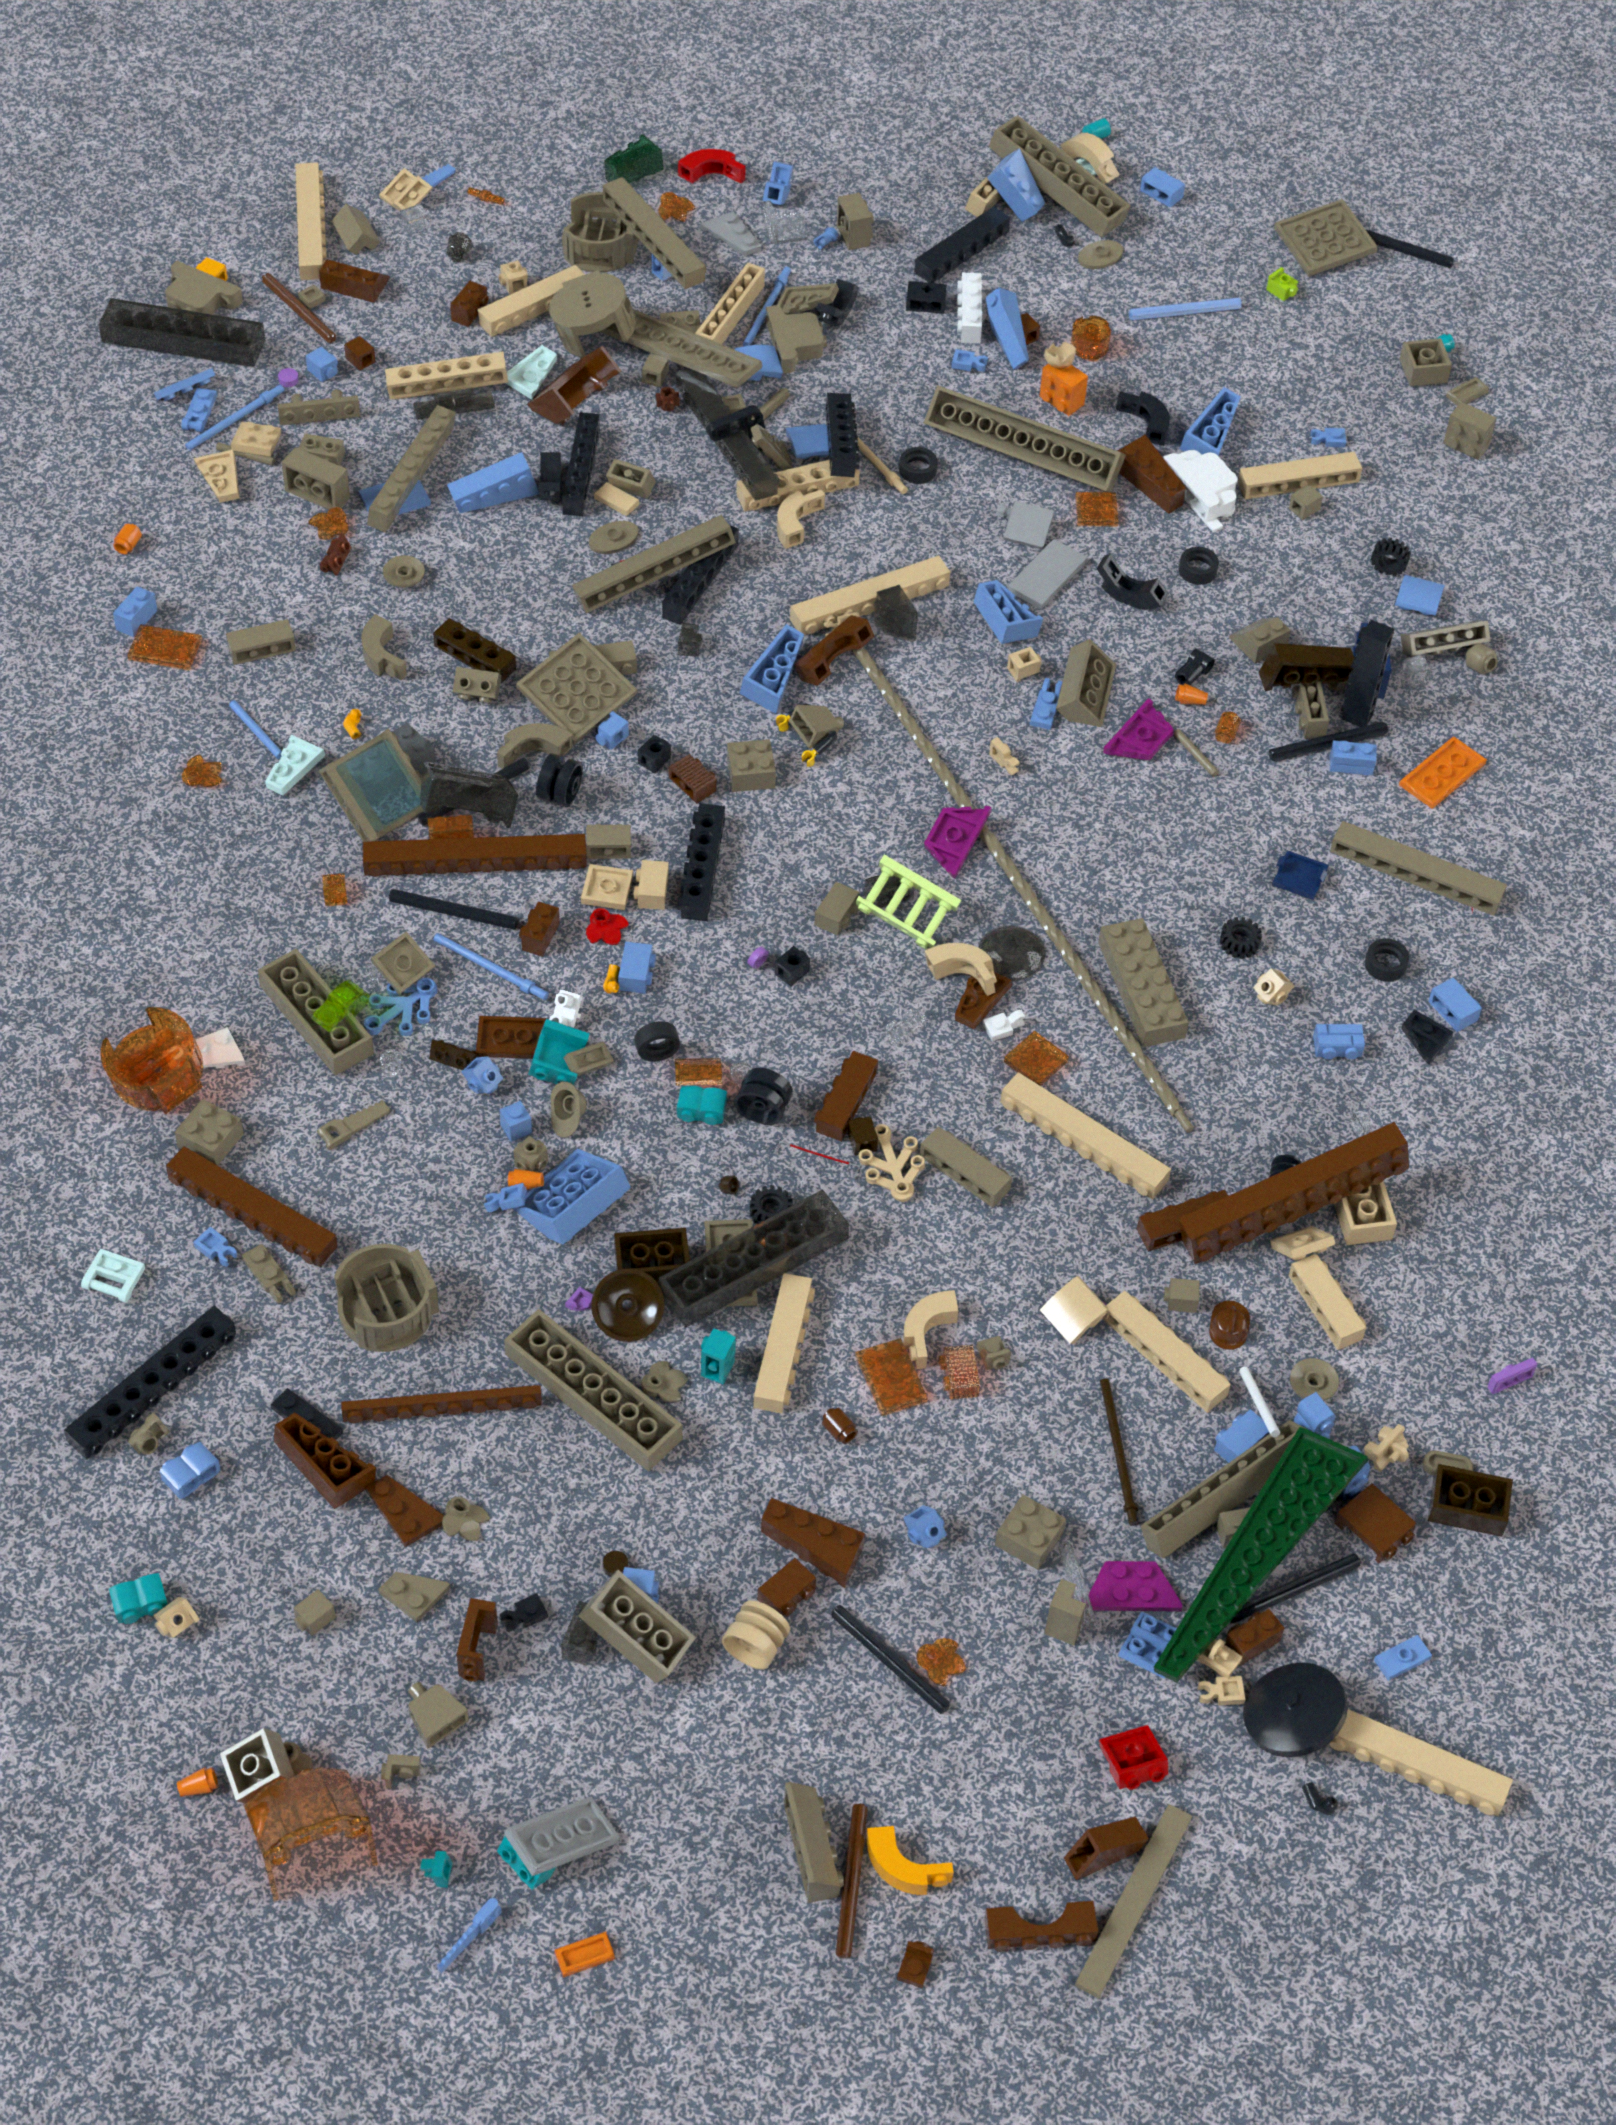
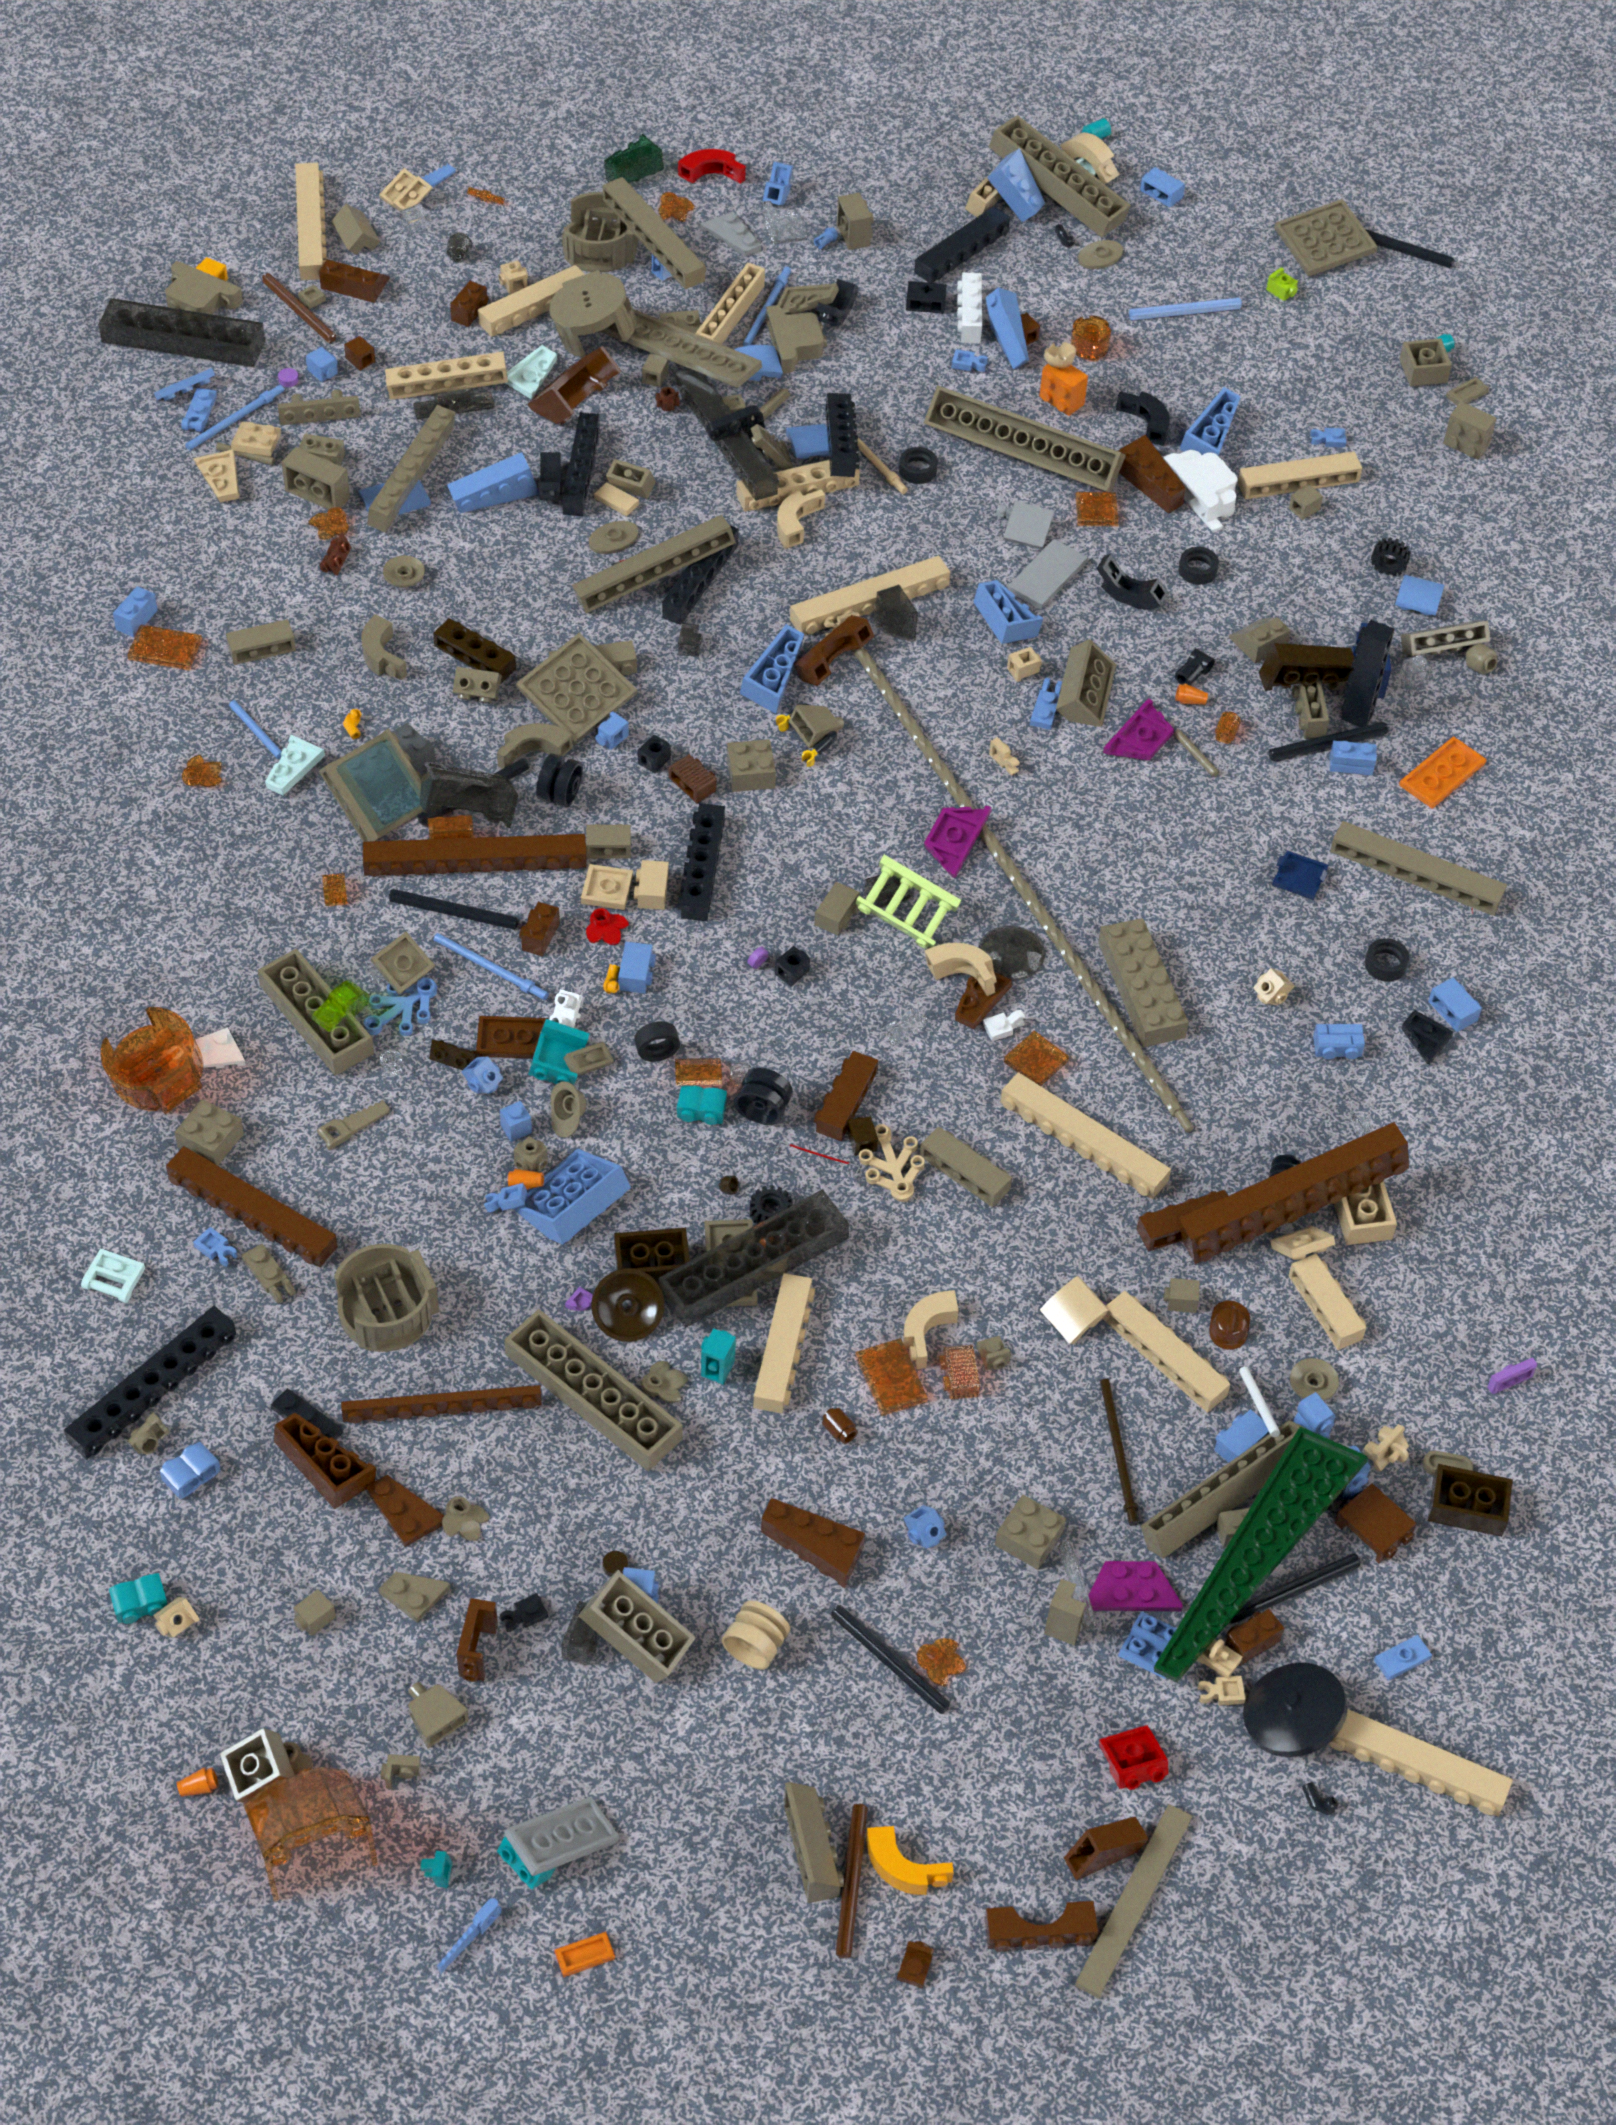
orange brick [113,524,142,555] -> none
reddish brown brick [757,1558,816,1616] -> none
black tyre [1220,917,1262,959] -> none

